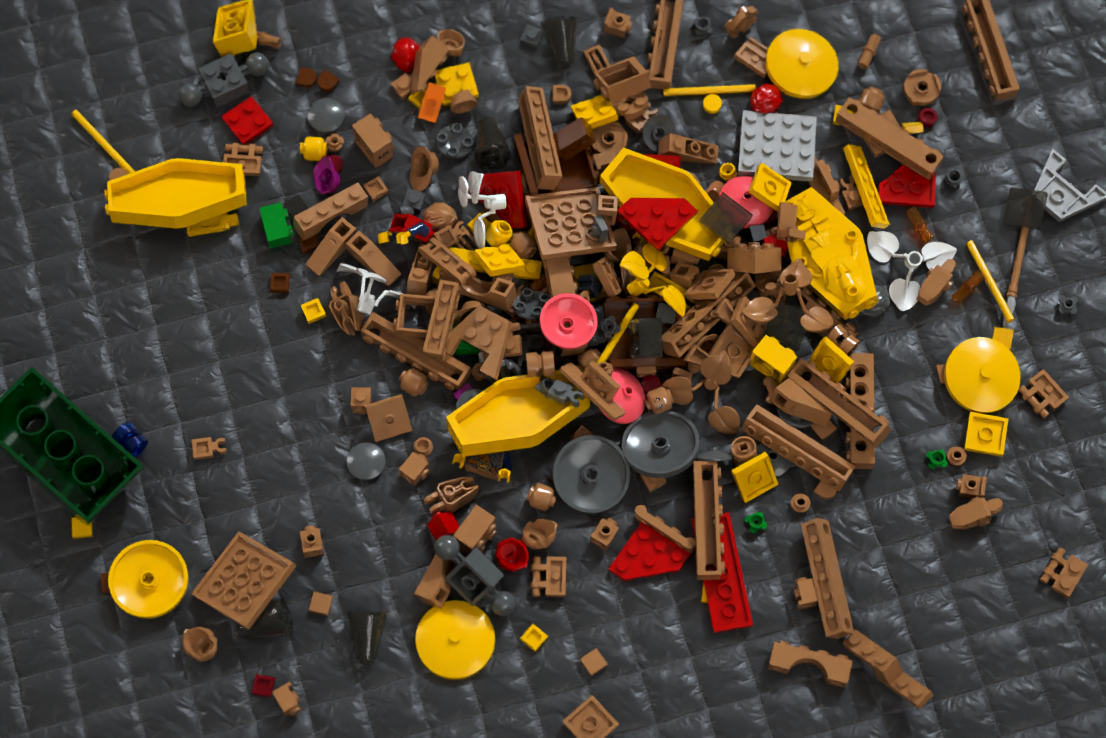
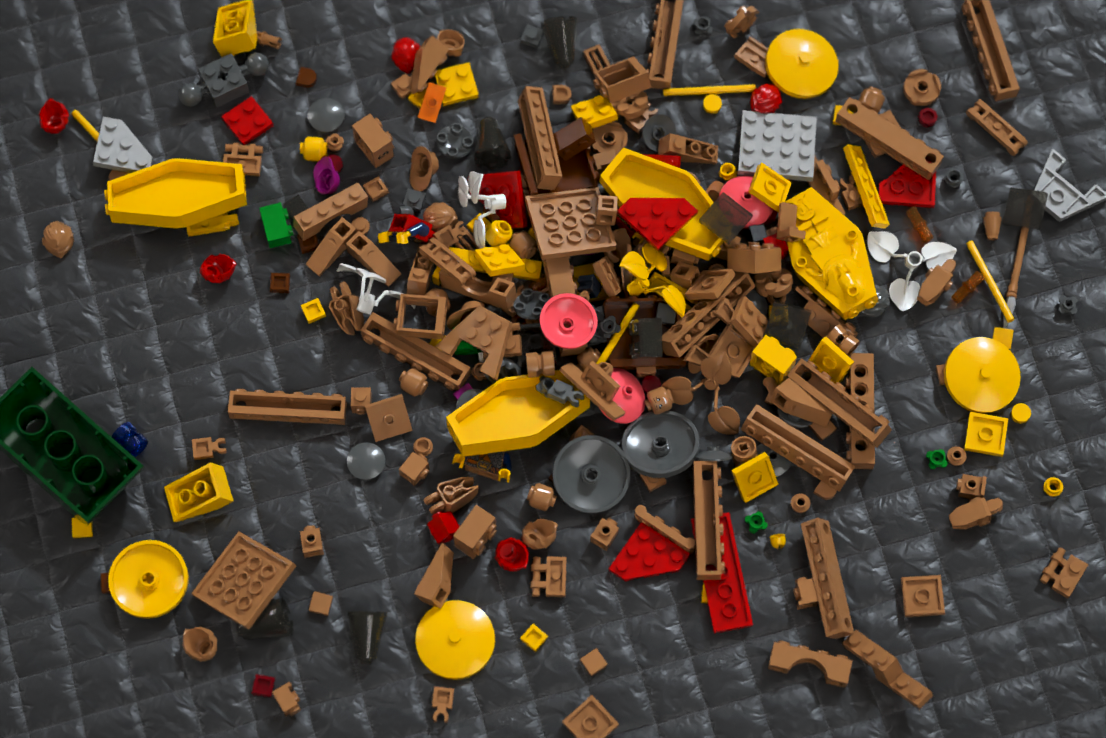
reddish brown tile [317,69,340,92] -> none
medium nougat fence [422,280,462,362] -> none
dark grey brick [434,535,516,616] -> none
medium nougat hat [451,89,478,114] -> none
dark grey plate [591,215,609,243] -> none
medium nougat brick [604,8,633,38] -> none
medium nougat tile [672,367,693,381] -> none
medium nougat plant [742,259,834,332] -> none
medium nougat axle [857,34,881,69] -> none
yellow tile [901,122,923,133] -> none
medium nougat plate [1018,369,1069,419] -> none
none -> red hair [38,98,70,134]
none -> medium nougat hair [42,221,74,258]
none -> light grey plate [93,116,152,173]
none -> yellow slope [164,462,233,522]
none -> red hair [199,253,237,284]
none -> medium nougat piece [228,389,347,425]
none -> medium nougat plate [351,217,370,235]
none -> medium nougat plate [432,687,454,723]
none -> yellow hinge [770,534,786,549]
none -> medium nougat plate [901,575,945,617]
none -> medium nougat plate [966,99,1028,156]
none -> medium nougat cone [983,212,1002,240]
none -> yellow tile [1011,403,1031,424]
none -> yellow plate [1043,477,1063,497]

